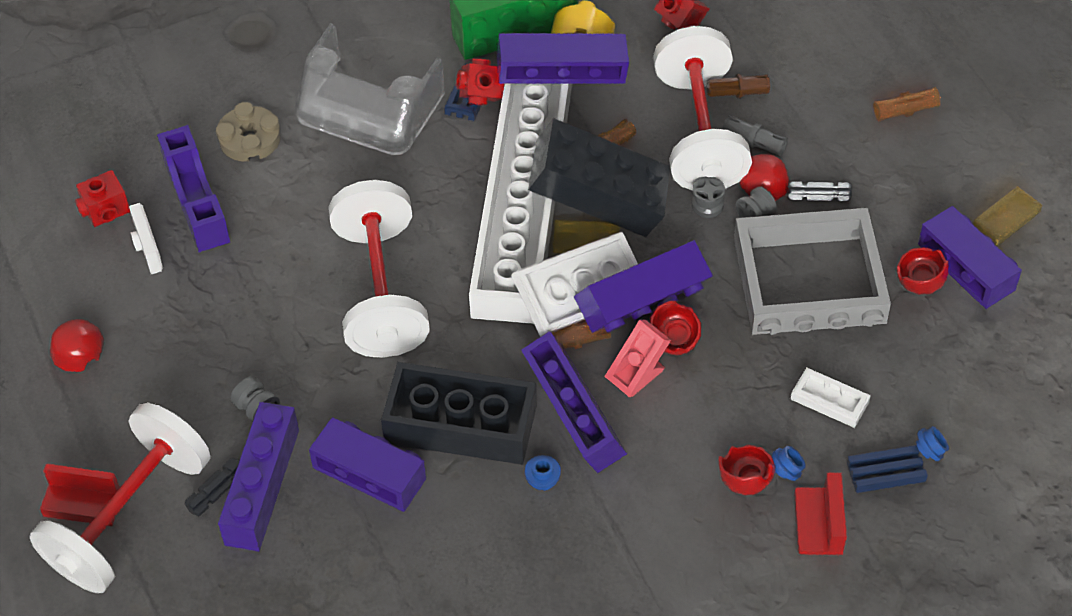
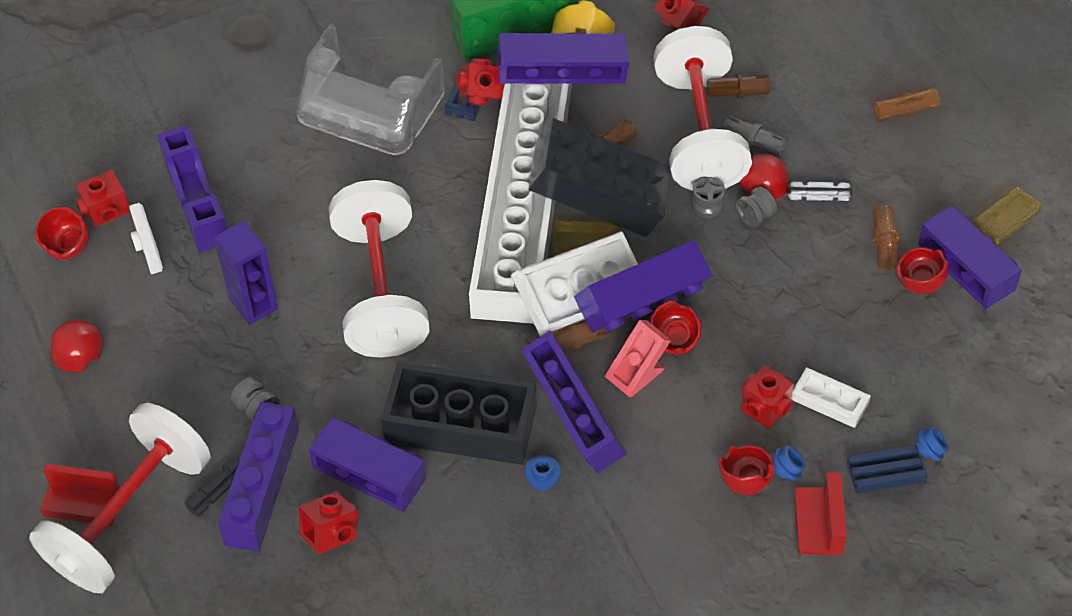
dark tan plate [216,102,281,161] -> none
light grey window [734,208,891,335] -> none
none -> red hair [35,207,89,260]
none -> dark purple brick [214,221,278,325]
none -> red brick [299,491,359,554]
none -> red brick [741,365,794,430]
none -> clear orange pin [873,206,900,270]

